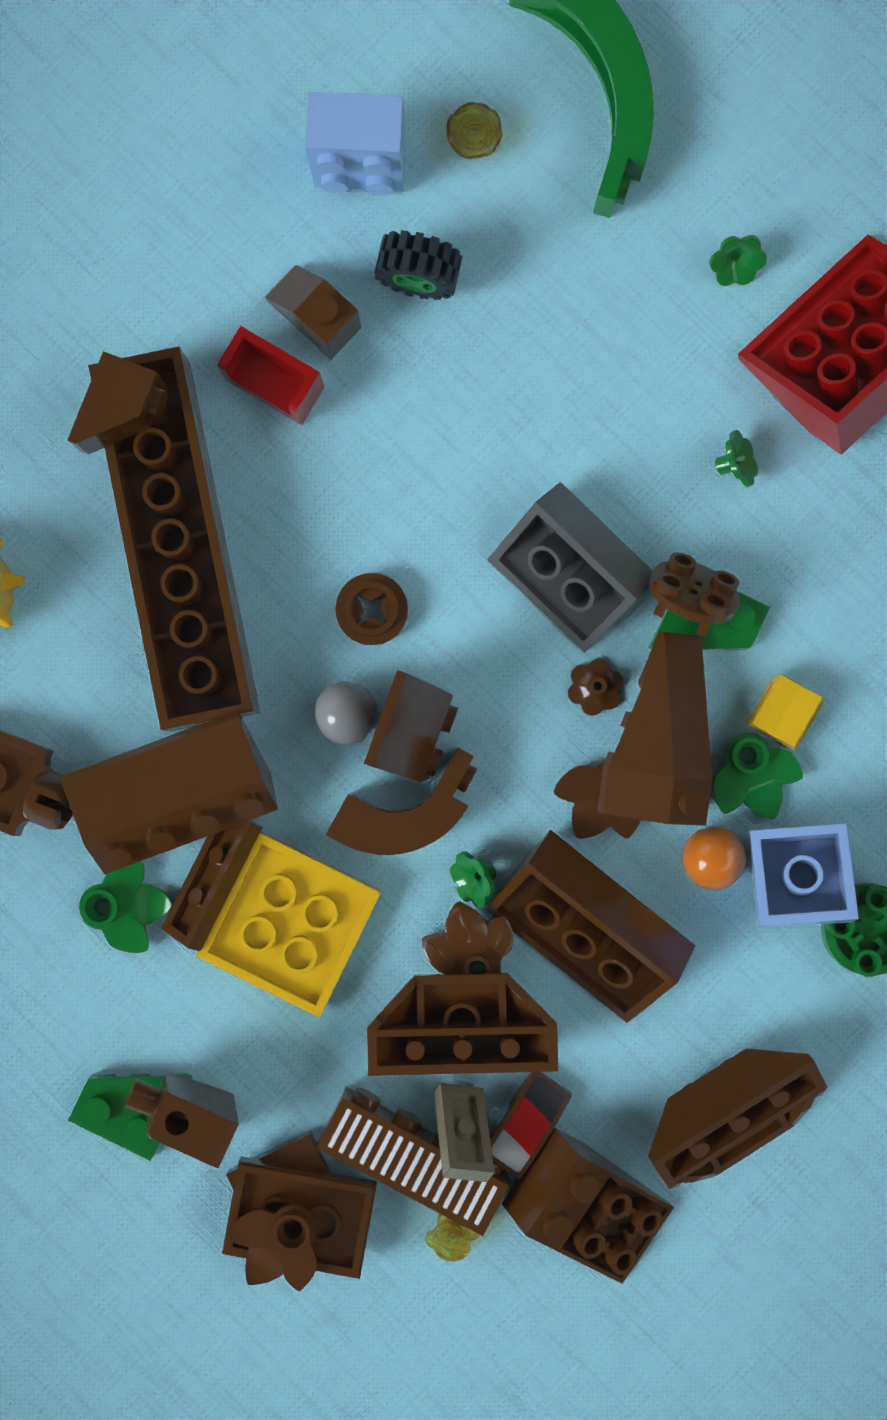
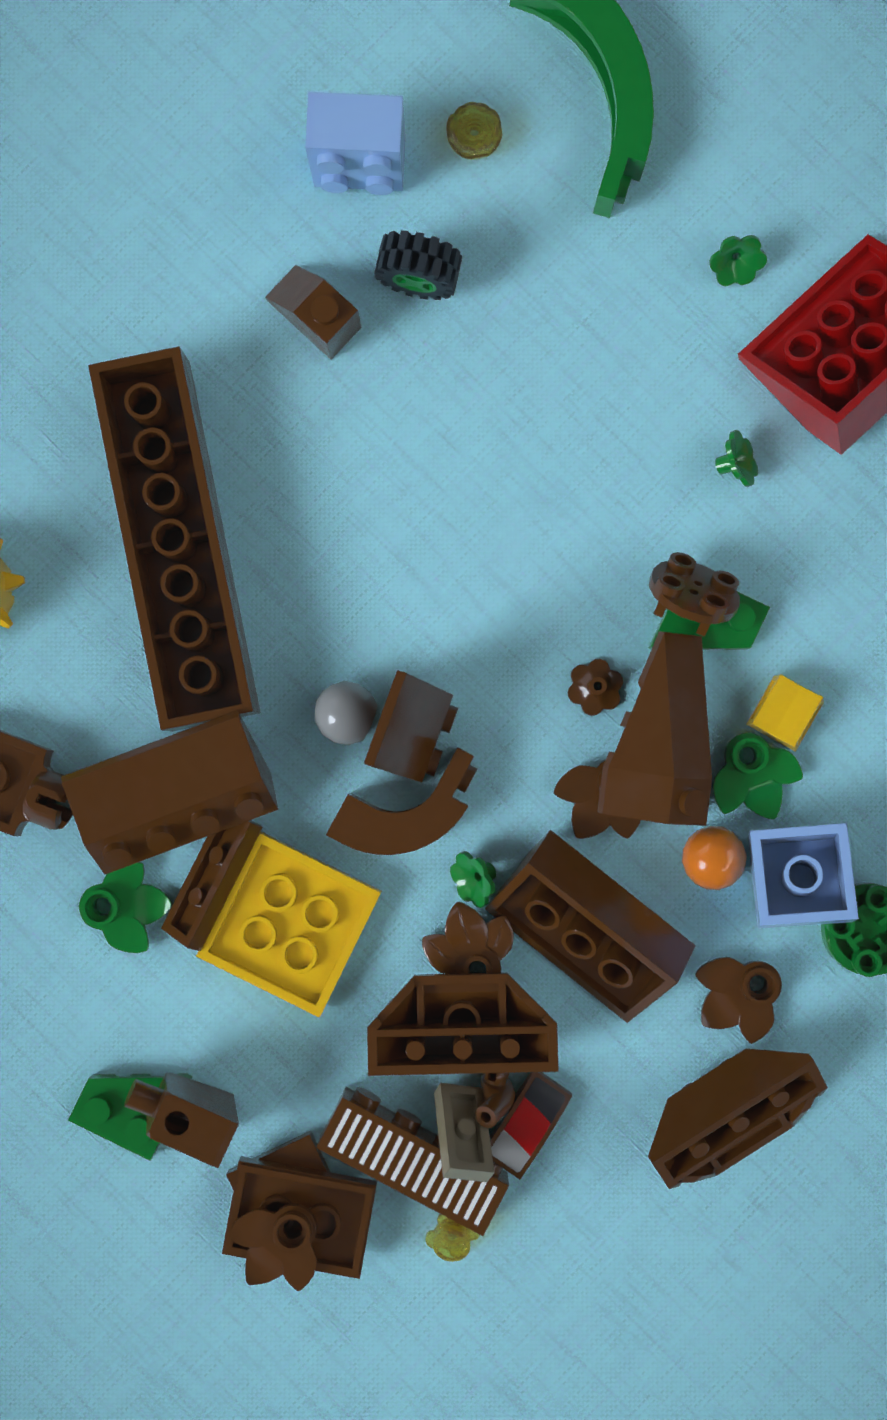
reddish brown slope [67,351,168,455] -> none
red panel [217,325,325,425] -> none
reddish brown gear [335,573,408,645] -> none
dark grey slope [488,482,652,653] -> none
reddish brown slope [502,1127,674,1284] -> none
none -> reddish brown arm [475,1073,515,1128]
none -> reddish brown plate [695,957,782,1044]

